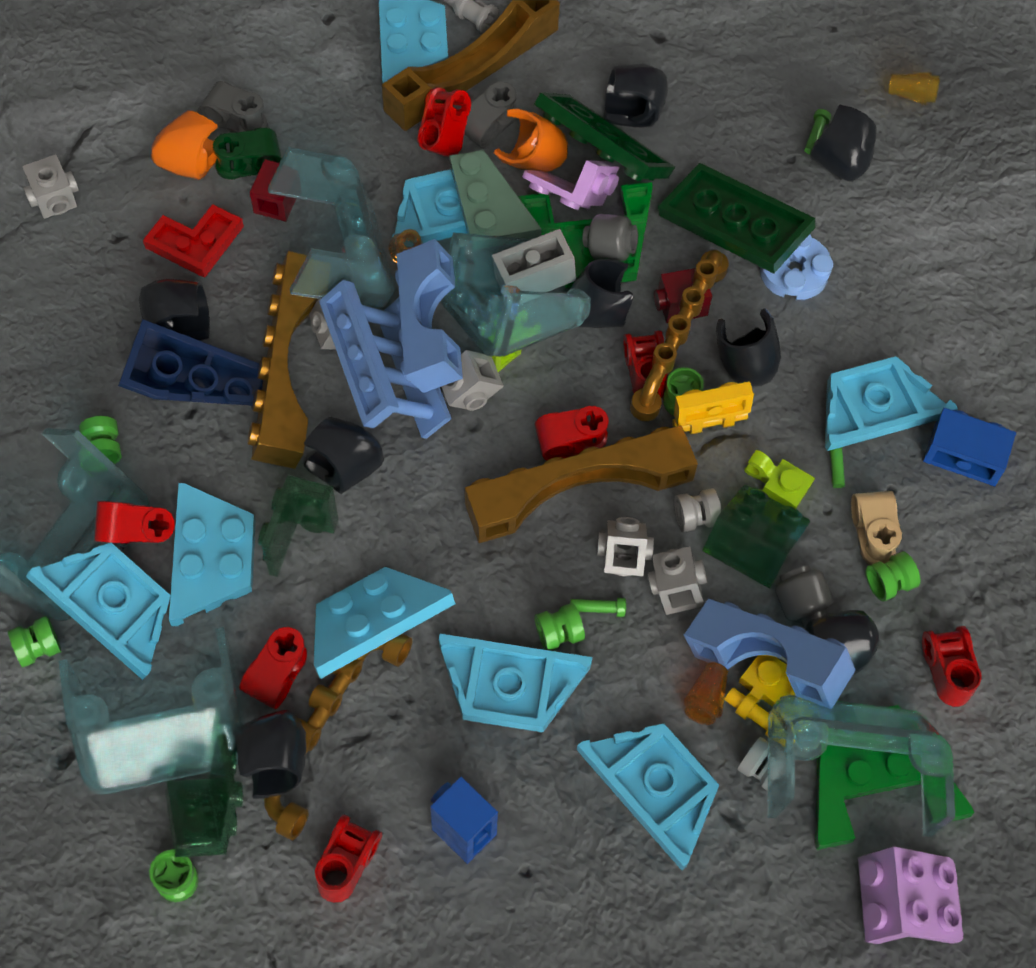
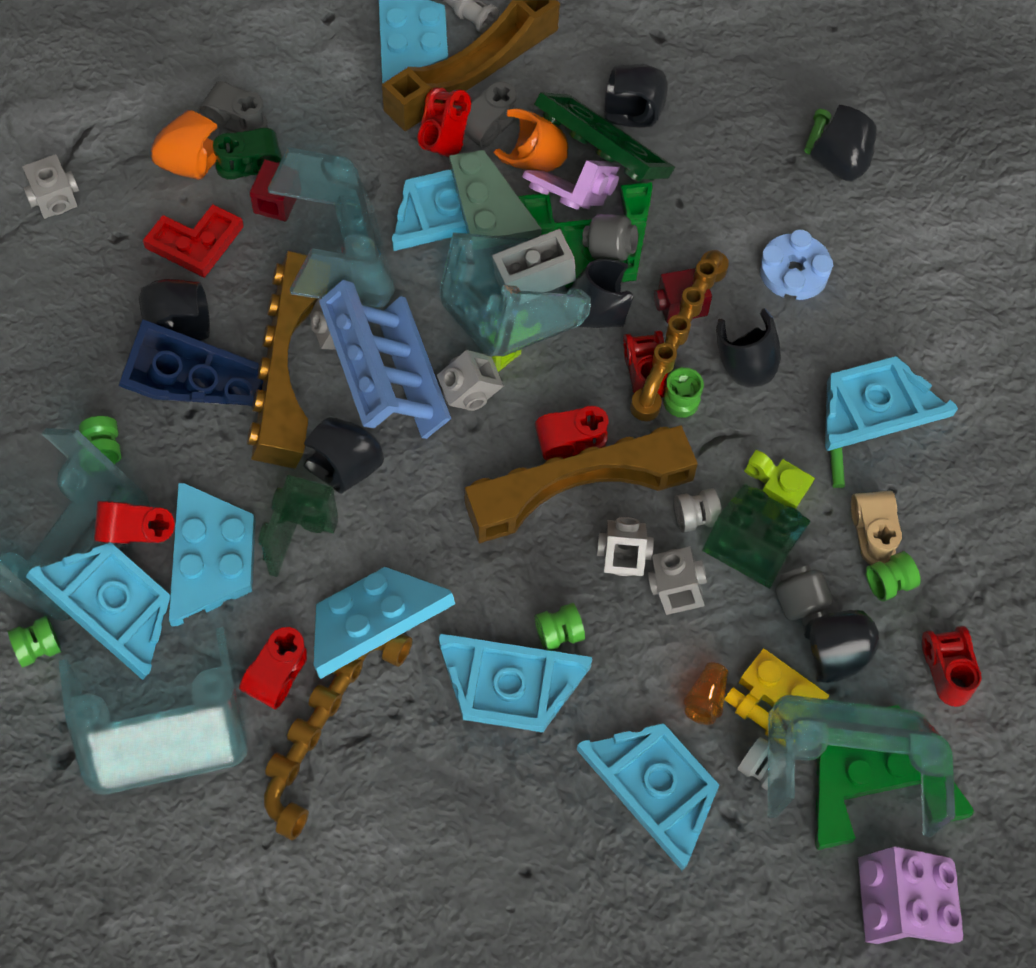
bright green wheel [149,849,199,902] -> none
clear green bracket [165,734,243,857] -> none
black piece [231,710,307,799] -> none
red piece [315,814,383,903] -> none
clear orange cone [389,229,423,263] -> none
medium blue arch [395,239,463,393] -> none
blue brick [430,777,498,864] -> none
bright green piece [570,597,627,617] -> none
dark green plate [658,163,815,274] -> none
yellow plate [672,381,754,434] -> none
medium blue arch [684,598,856,710] -> none
clear yellow cone [889,71,940,105] -> none
blue brick [923,407,1016,486] -> none

